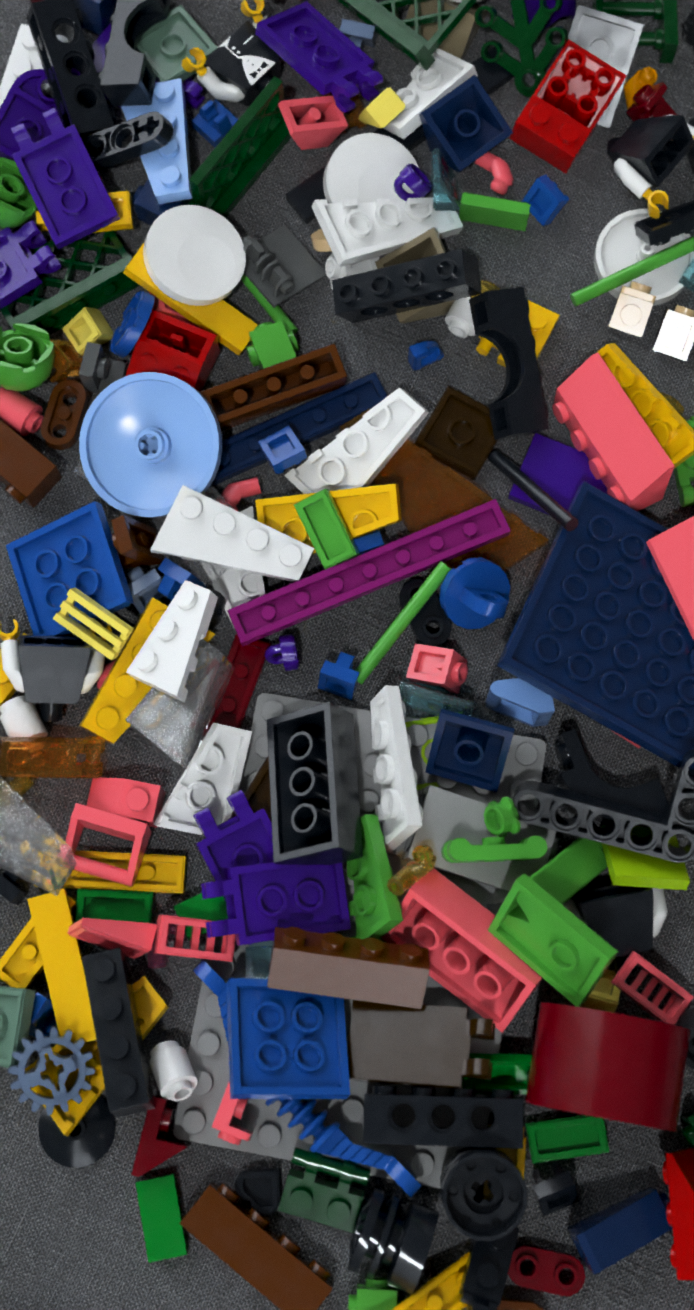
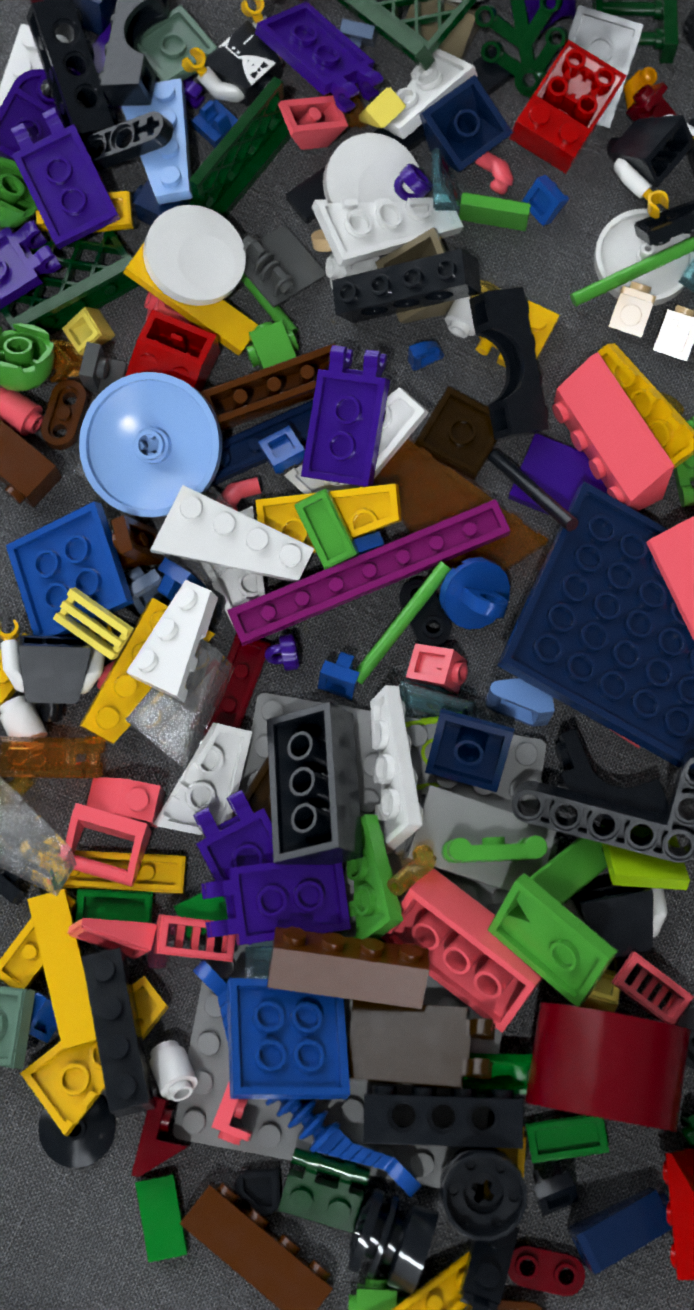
sand blue gear [8,1026,95,1115] -> none
blue tile [110,290,155,358] -> none
bright green plate [484,796,521,837] -> none
none -> dark purple tile [301,345,390,487]

